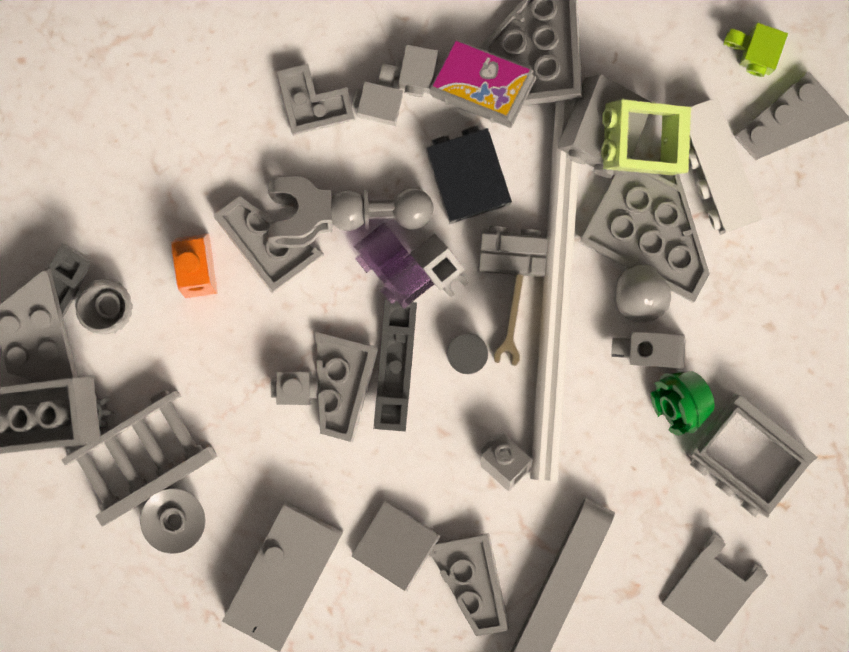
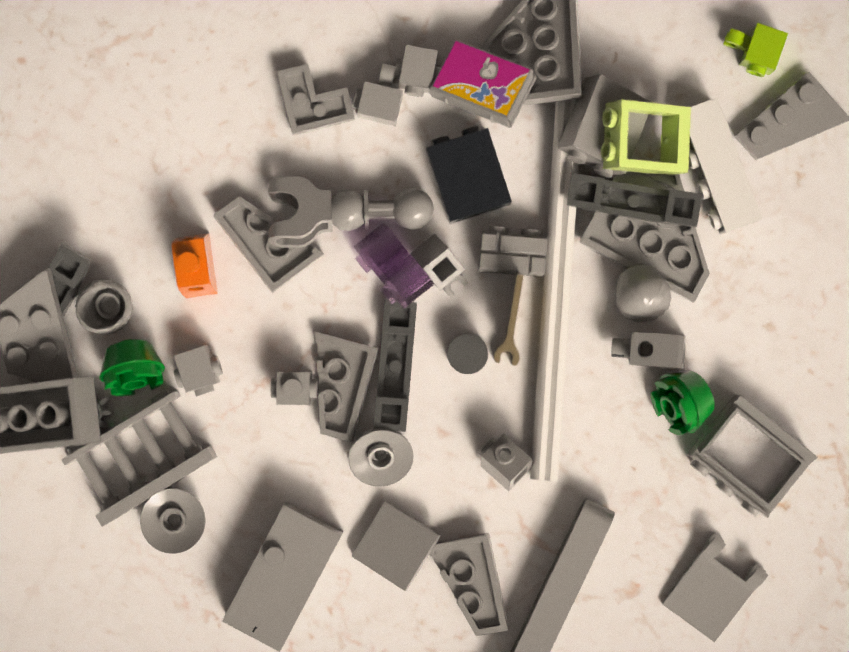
none -> green cone [100,339,165,396]
none -> light grey brick [174,345,223,397]
none -> light grey dish [348,428,413,487]
none -> dark grey slope [567,173,703,227]

